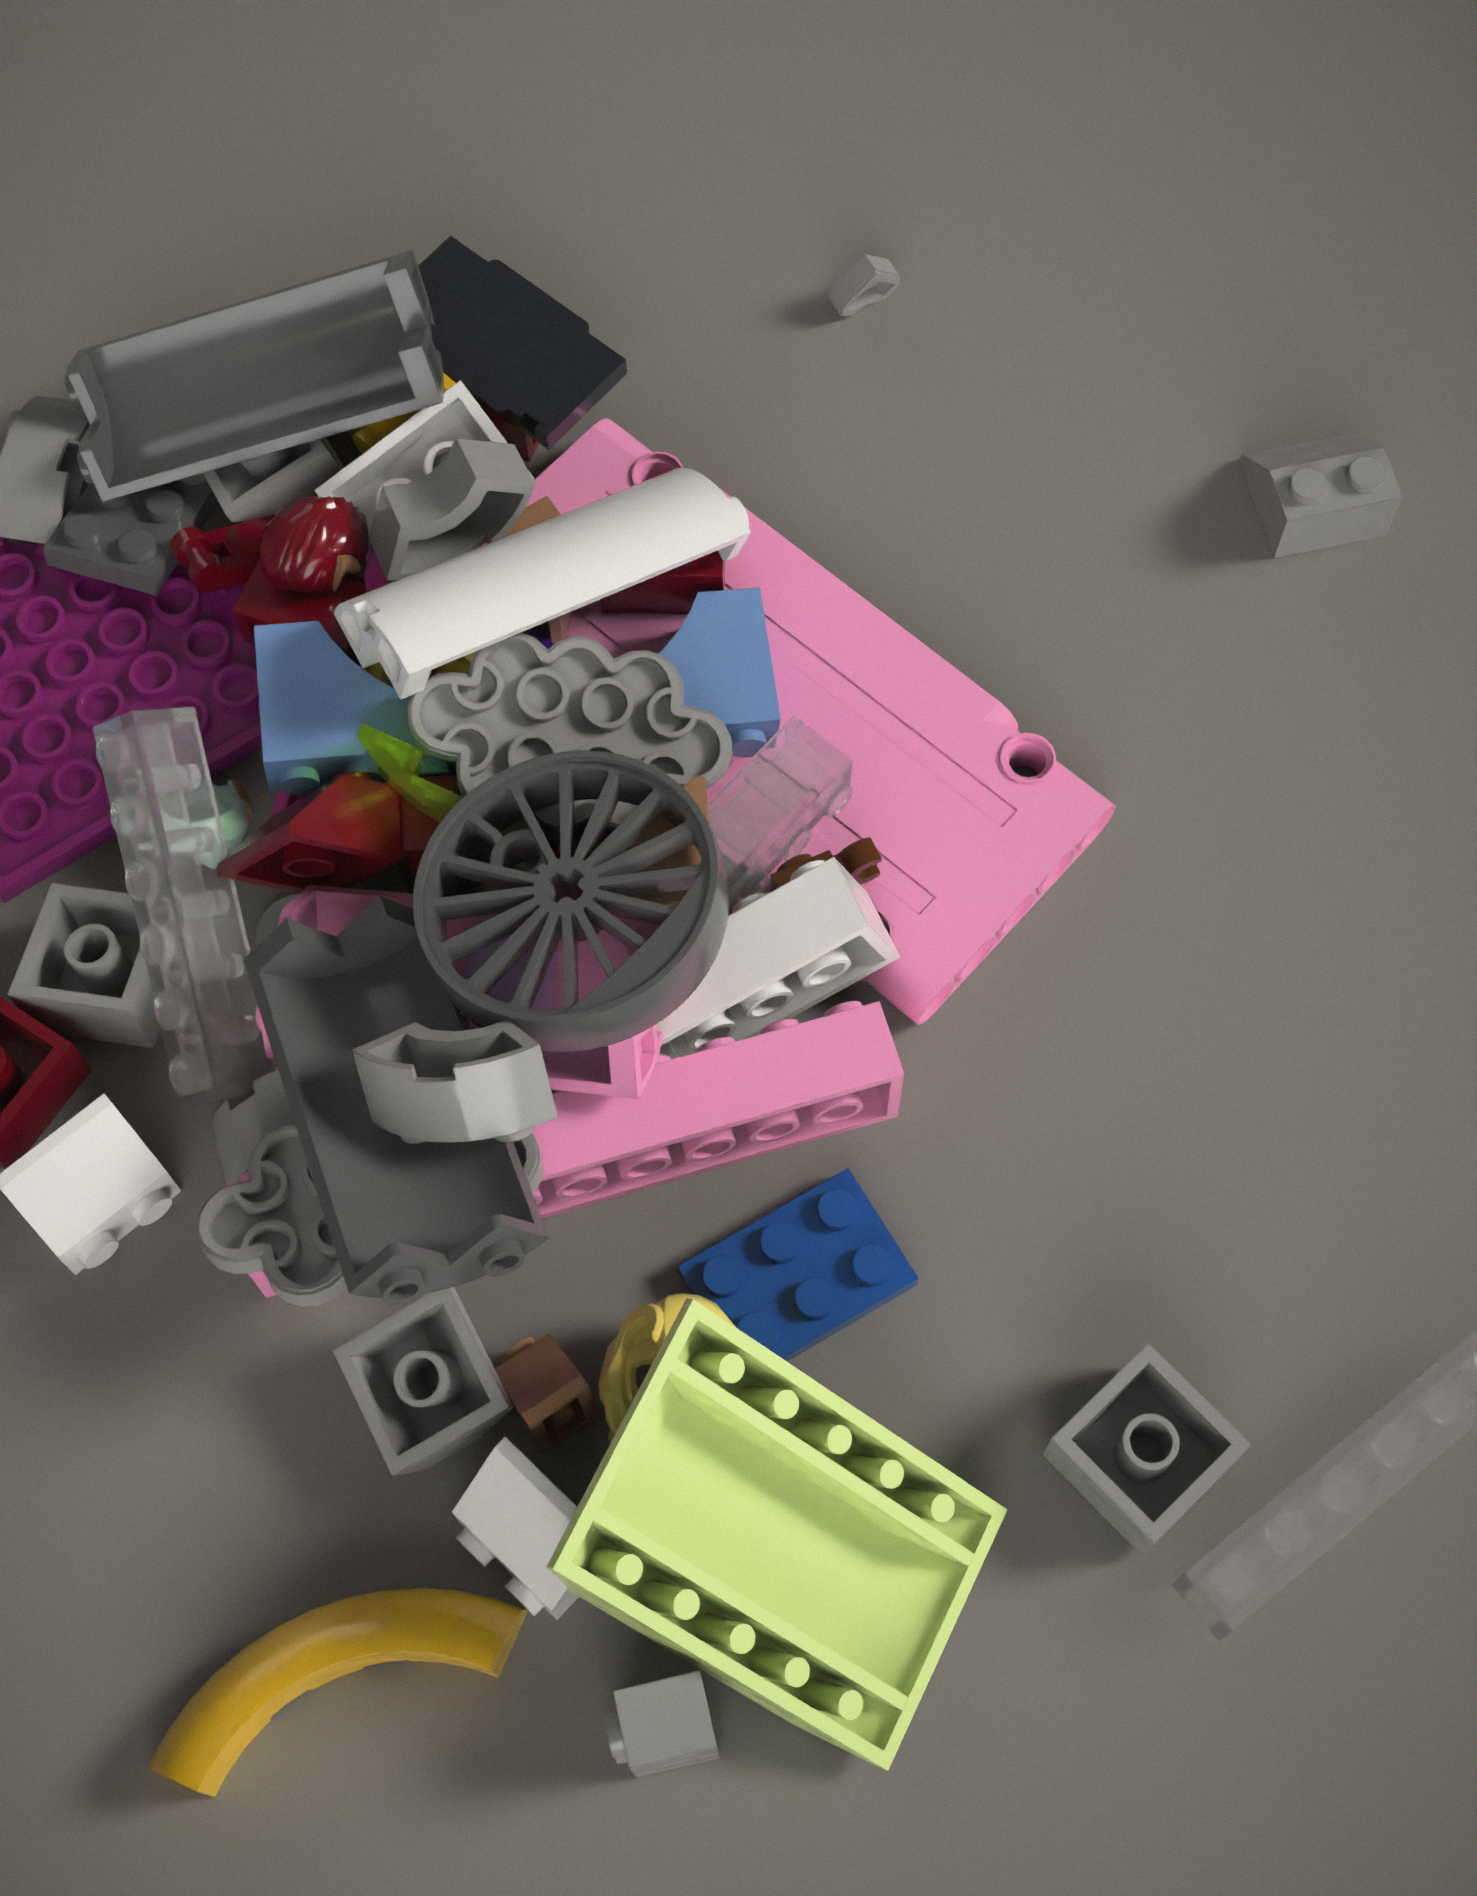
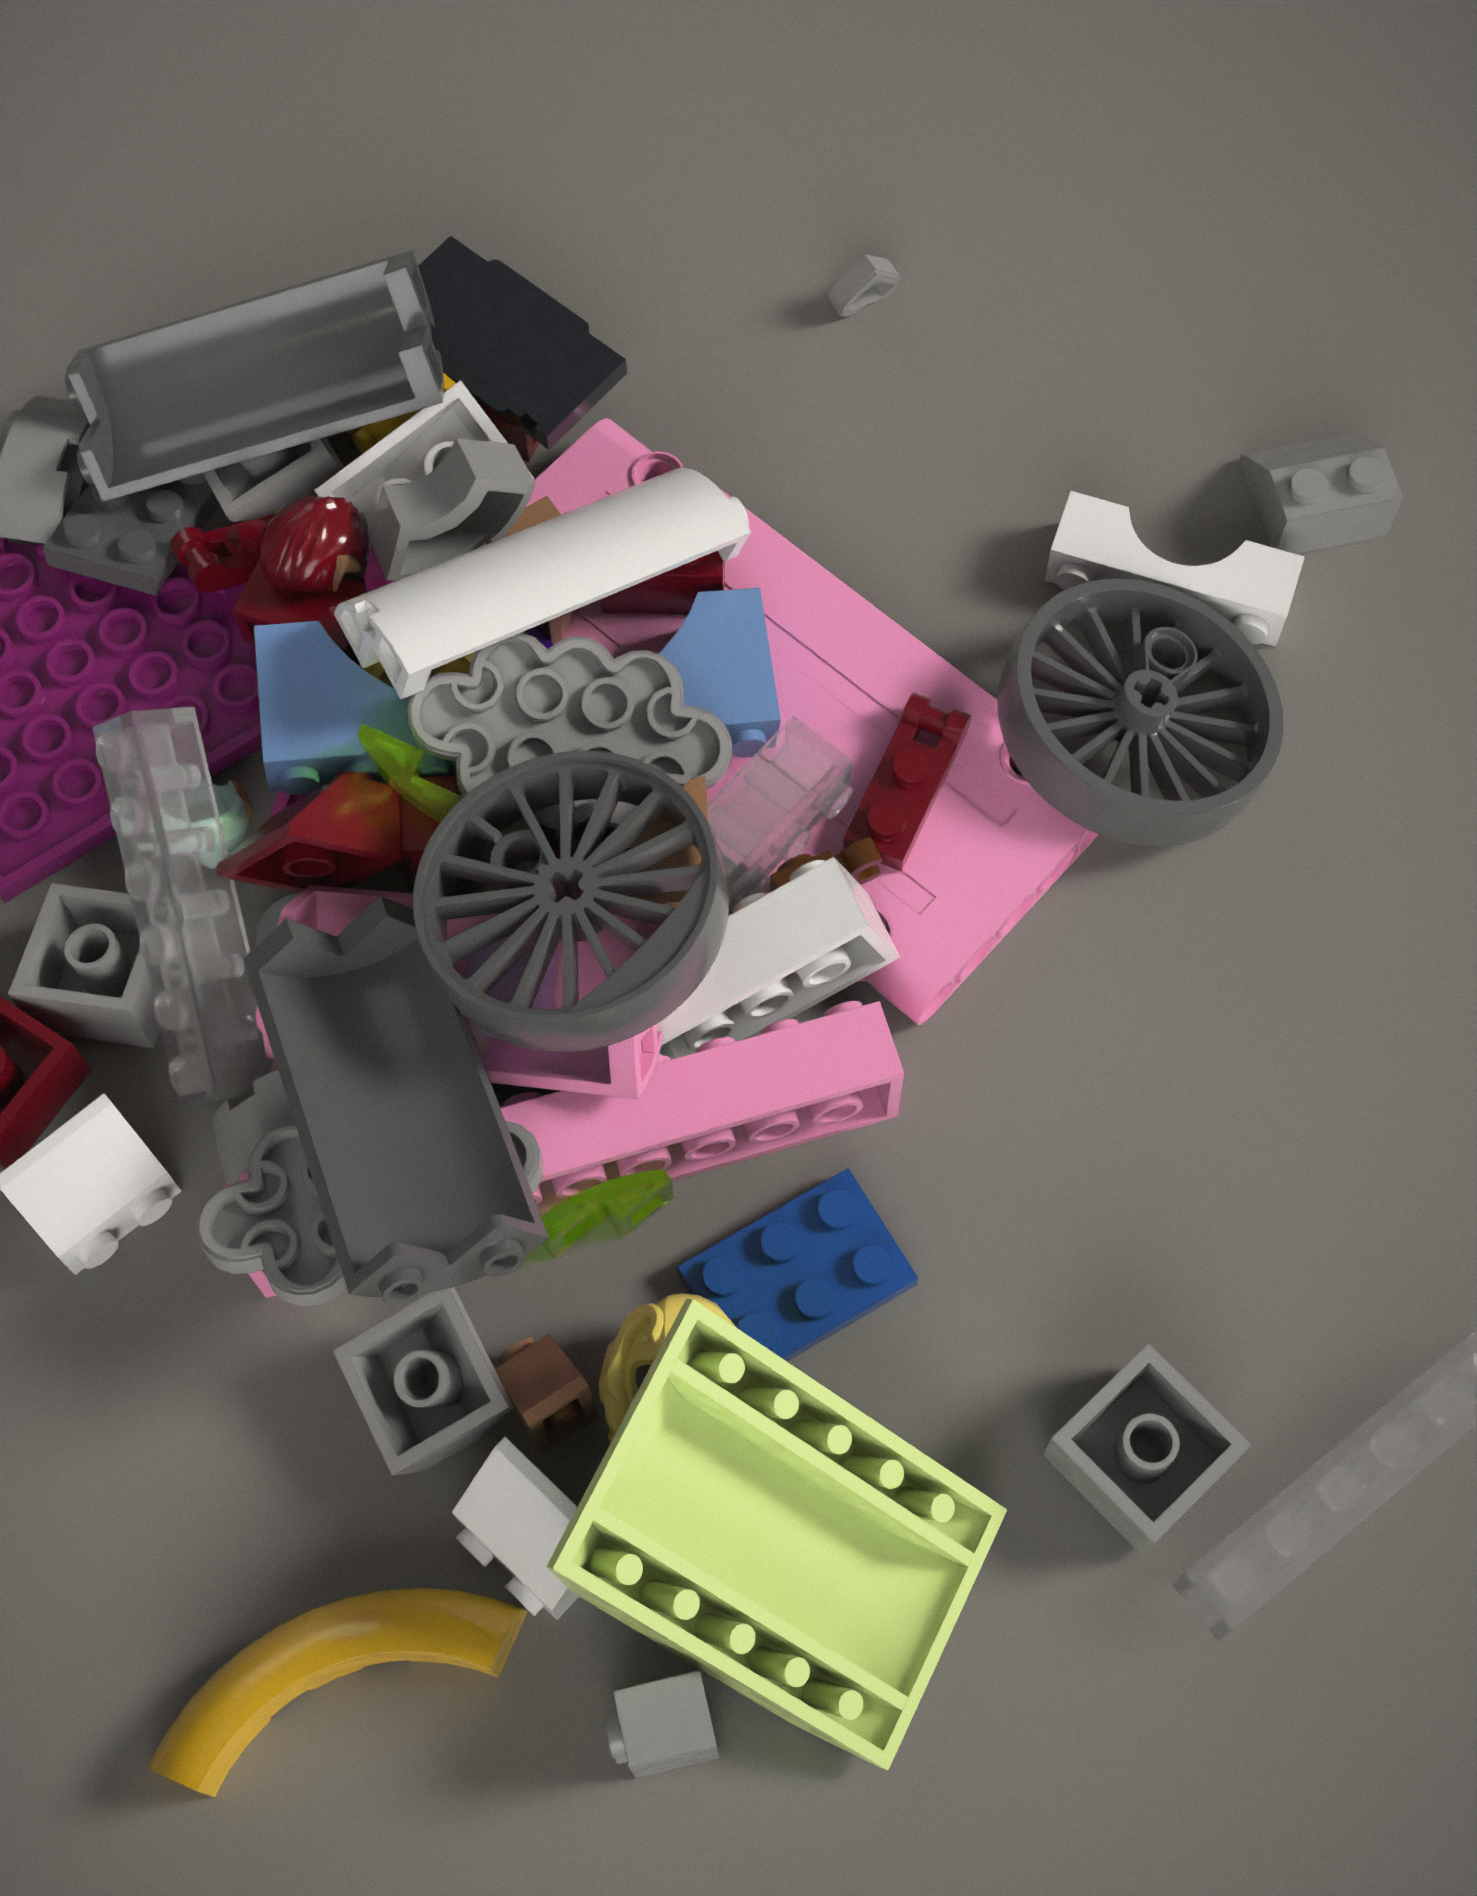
light grey brick [352,1020,558,1144] -> none
none -> clear neon green slope [541,1169,674,1260]
none -> dark red plate [843,693,972,872]
none -> dark grey piece [997,578,1284,846]
none -> white arch [1045,491,1305,647]

